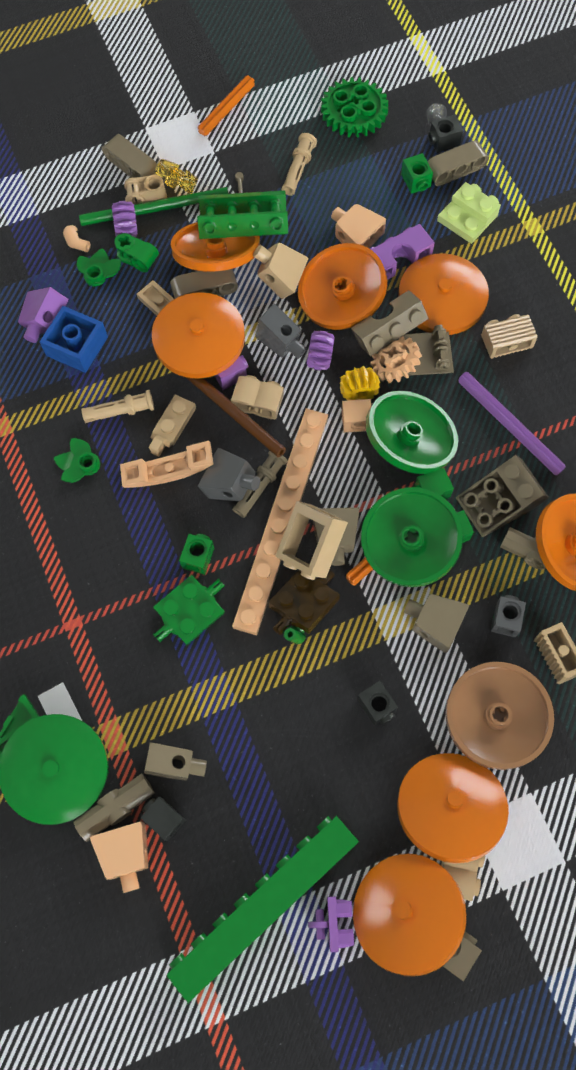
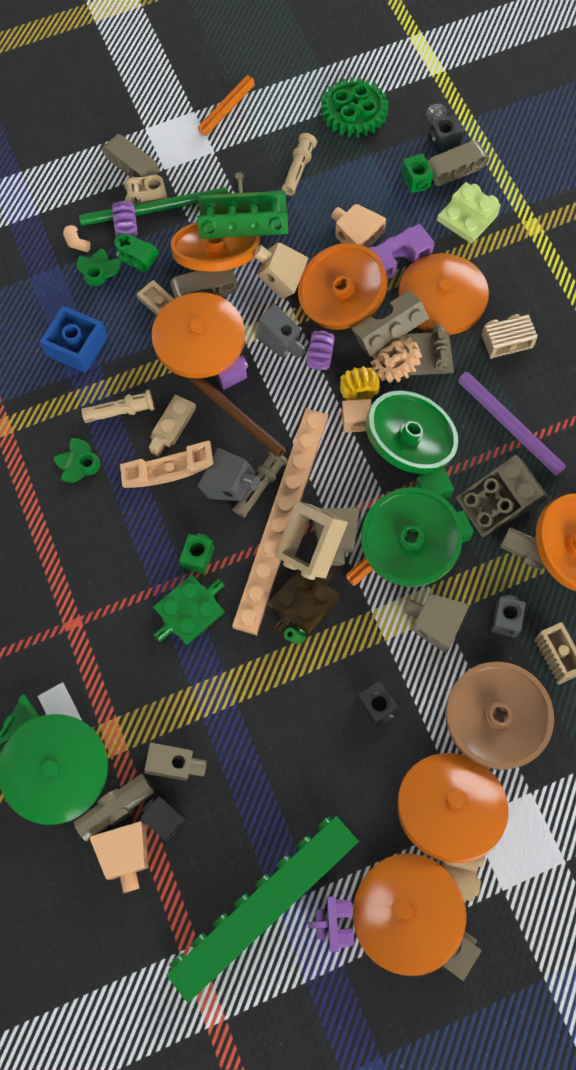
medium lavender torso [18,287,69,343] -> none
clear yellow plate [154,159,198,194] -> none
tan brick [231,375,284,419] -> none

